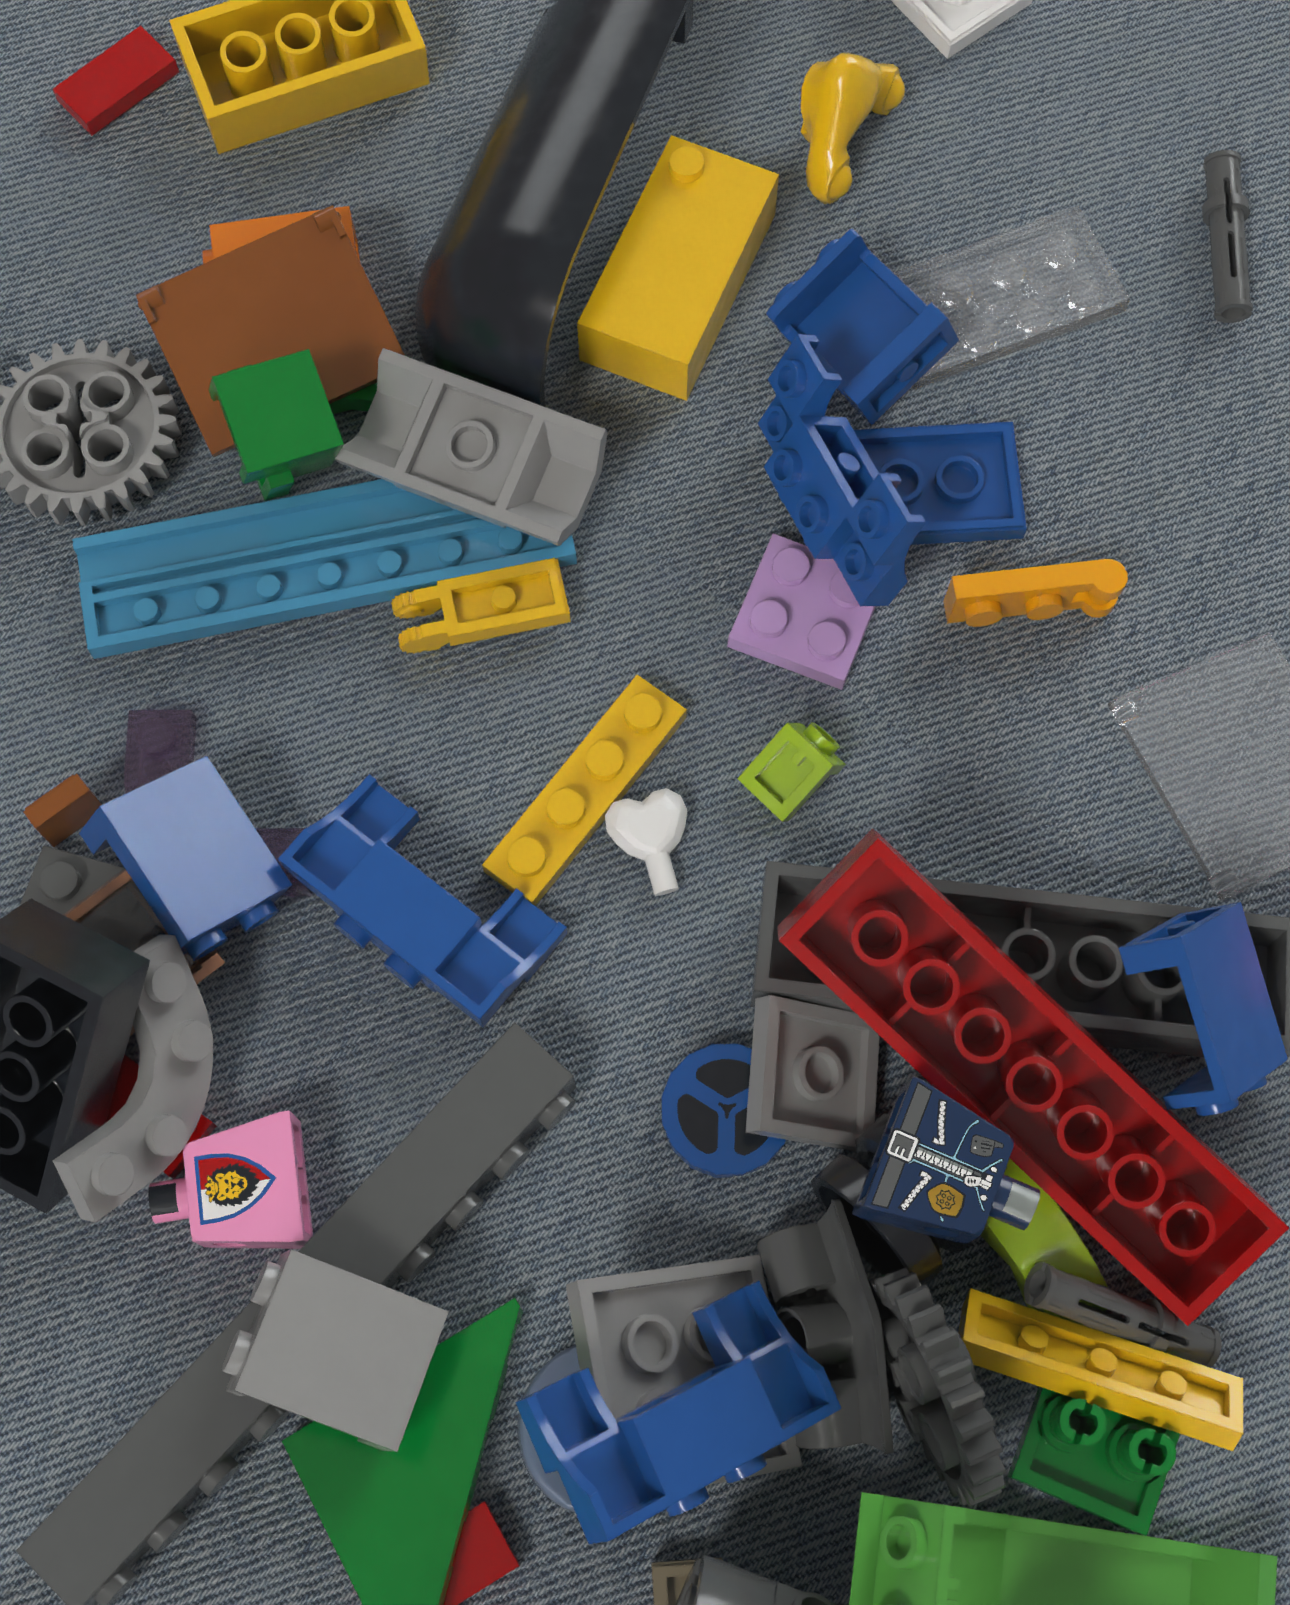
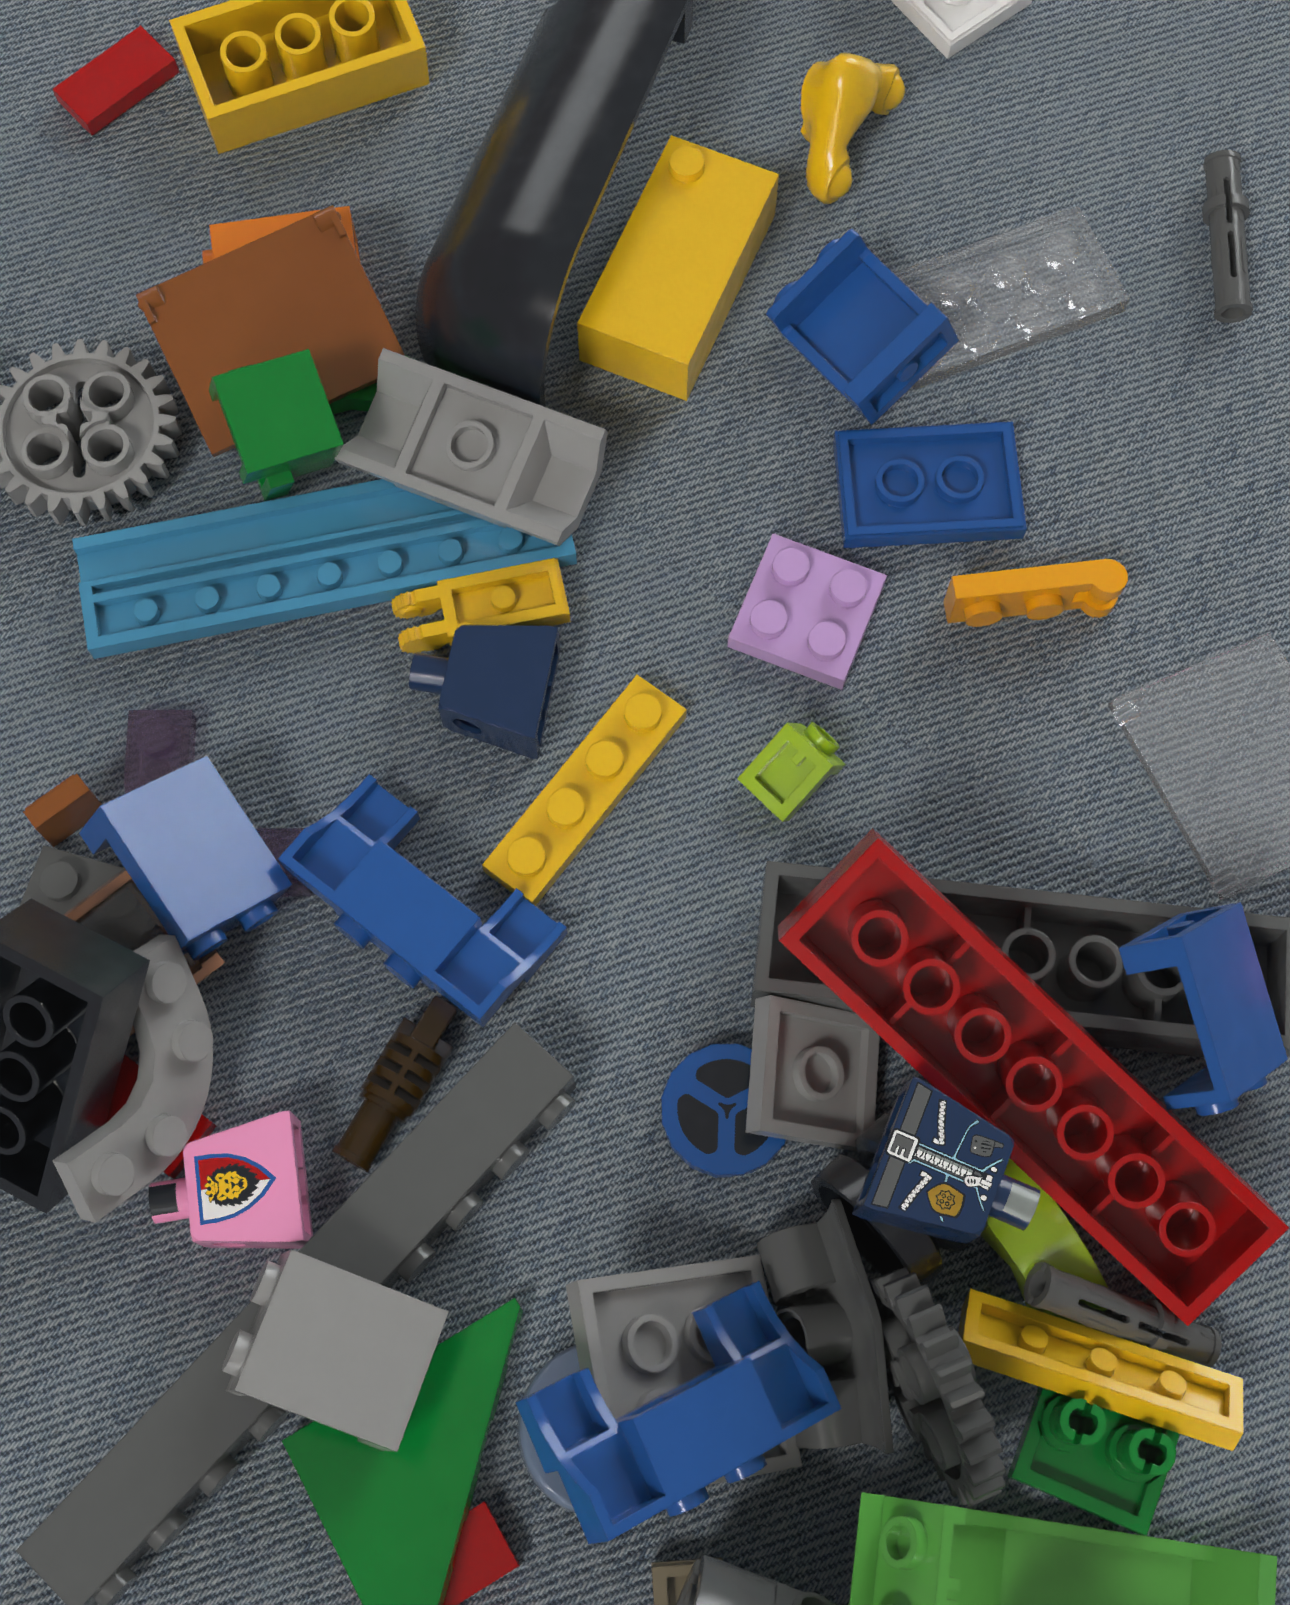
white rock [605,788,687,896] -> none
blue bracket [758,334,926,607] -> none
none -> dark brown hinge [332,995,458,1173]
none -> dark blue torso [409,625,561,759]

